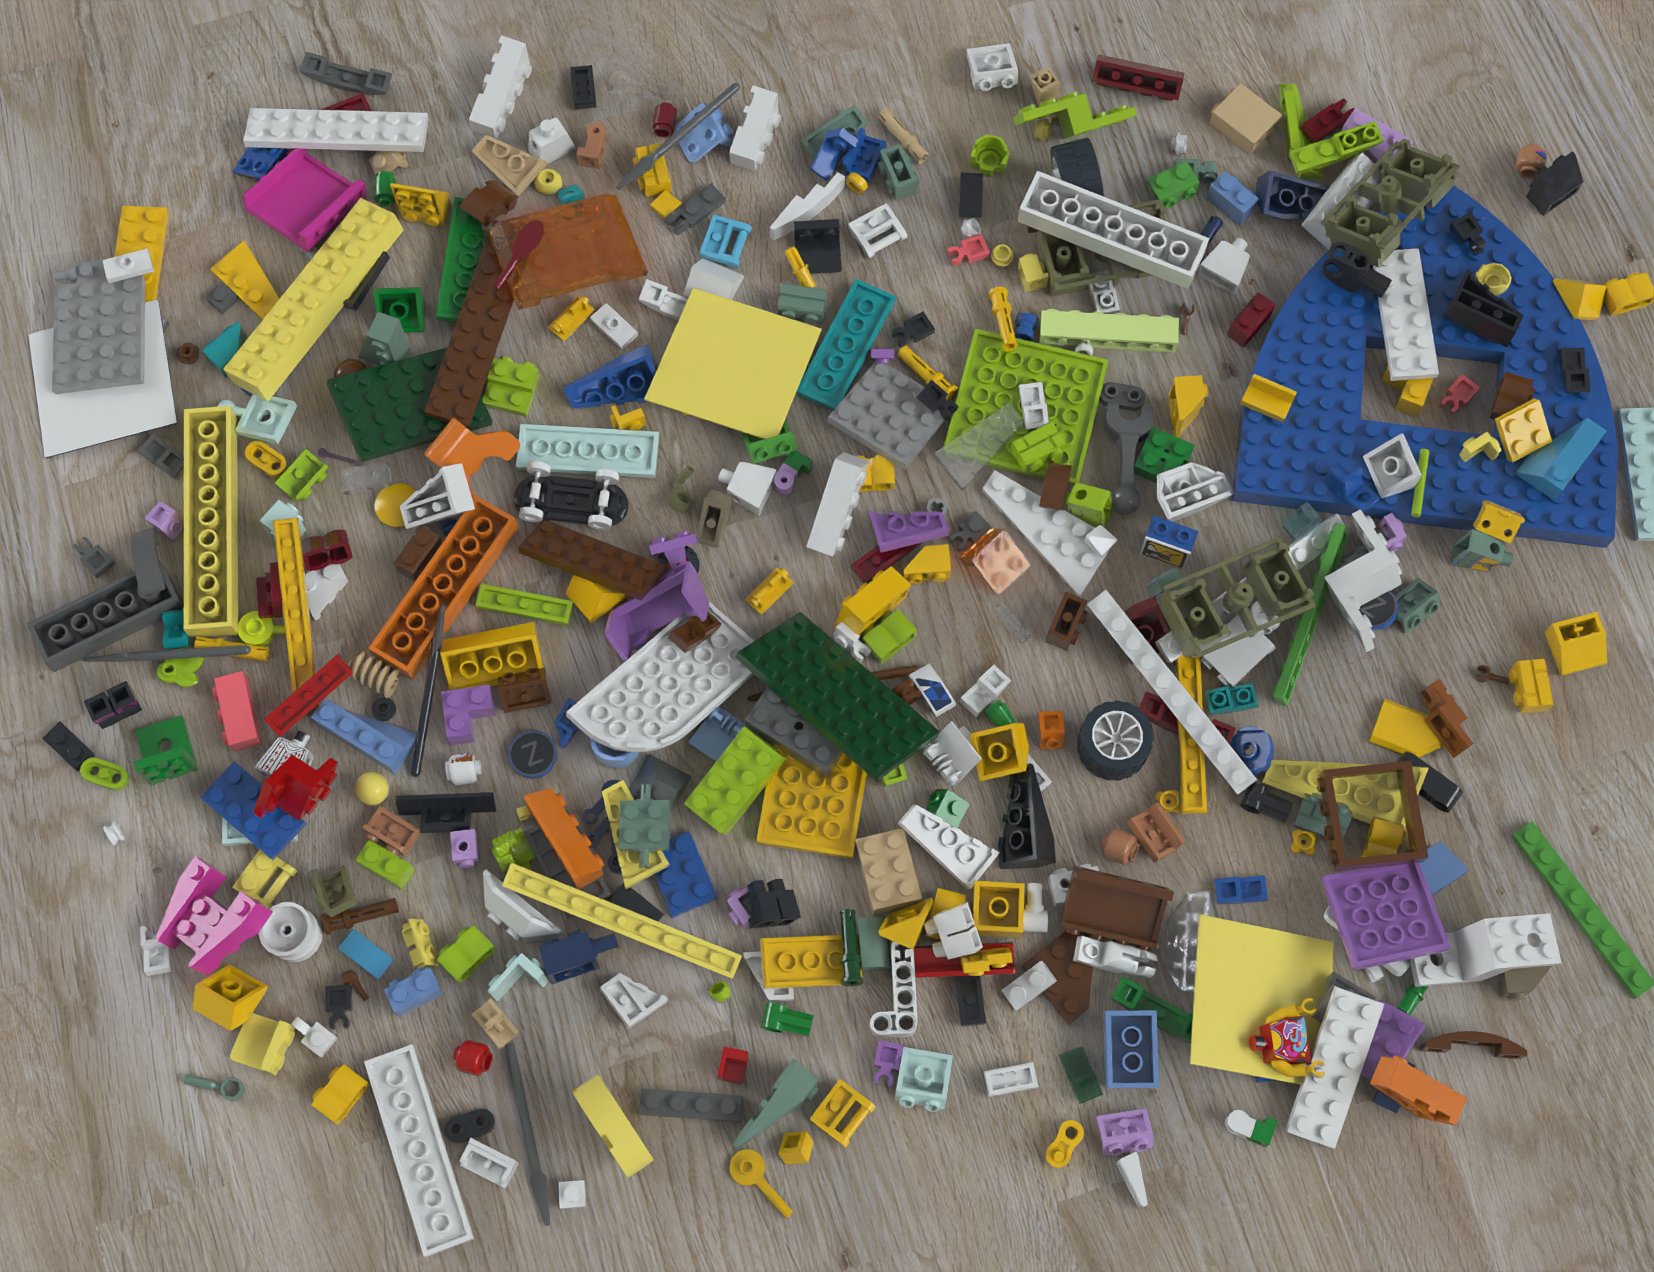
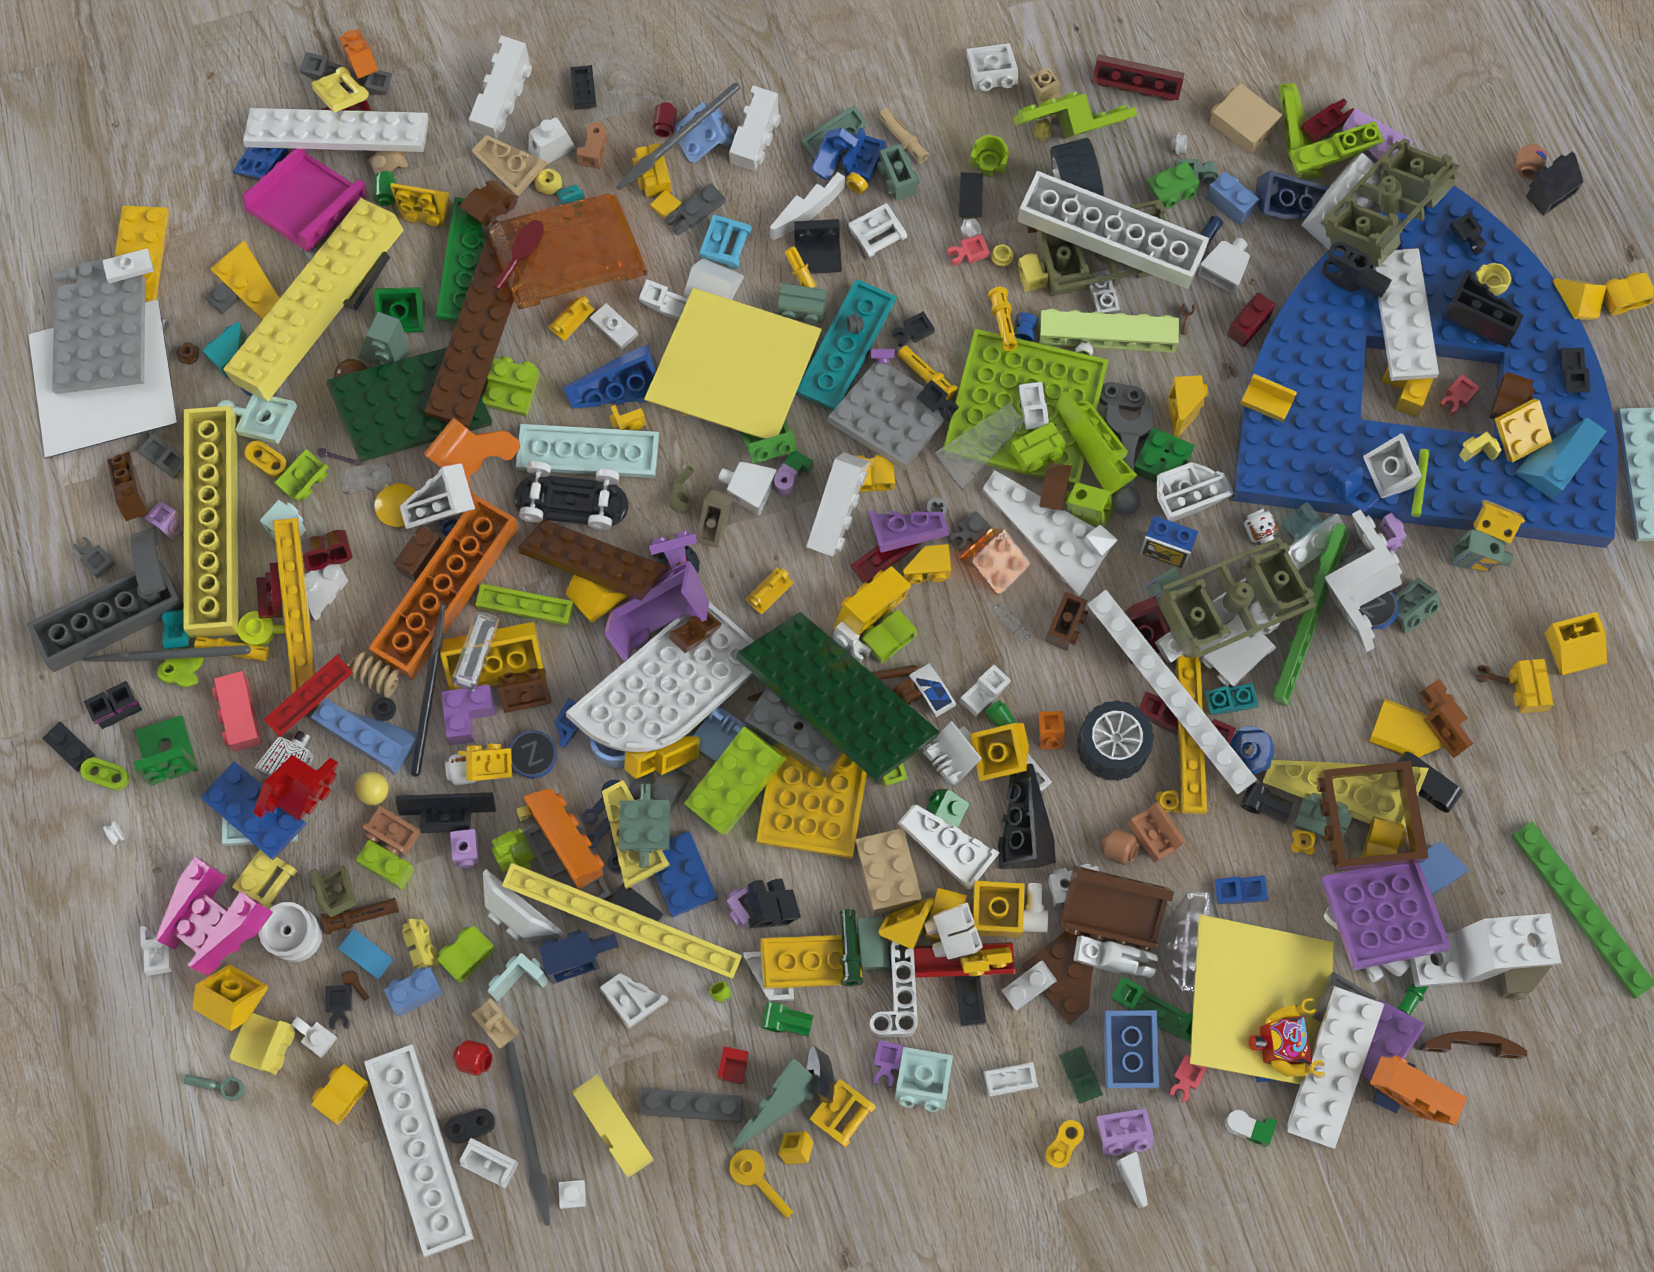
none -> reddish brown slope [107,452,149,521]
none -> light yellow plate [311,67,369,113]
none -> orange piece [339,29,379,79]
none -> clear slope [452,610,500,691]
none -> yellow bracket [458,743,512,781]
none -> yellow slope [624,736,700,779]
none -> black slope [806,1046,834,1103]
none -> dark grey plate [847,312,864,335]
none -> lime wedge [1056,391,1137,494]
none -> coral plate [1169,1054,1208,1103]
none -> white head [1244,508,1279,544]

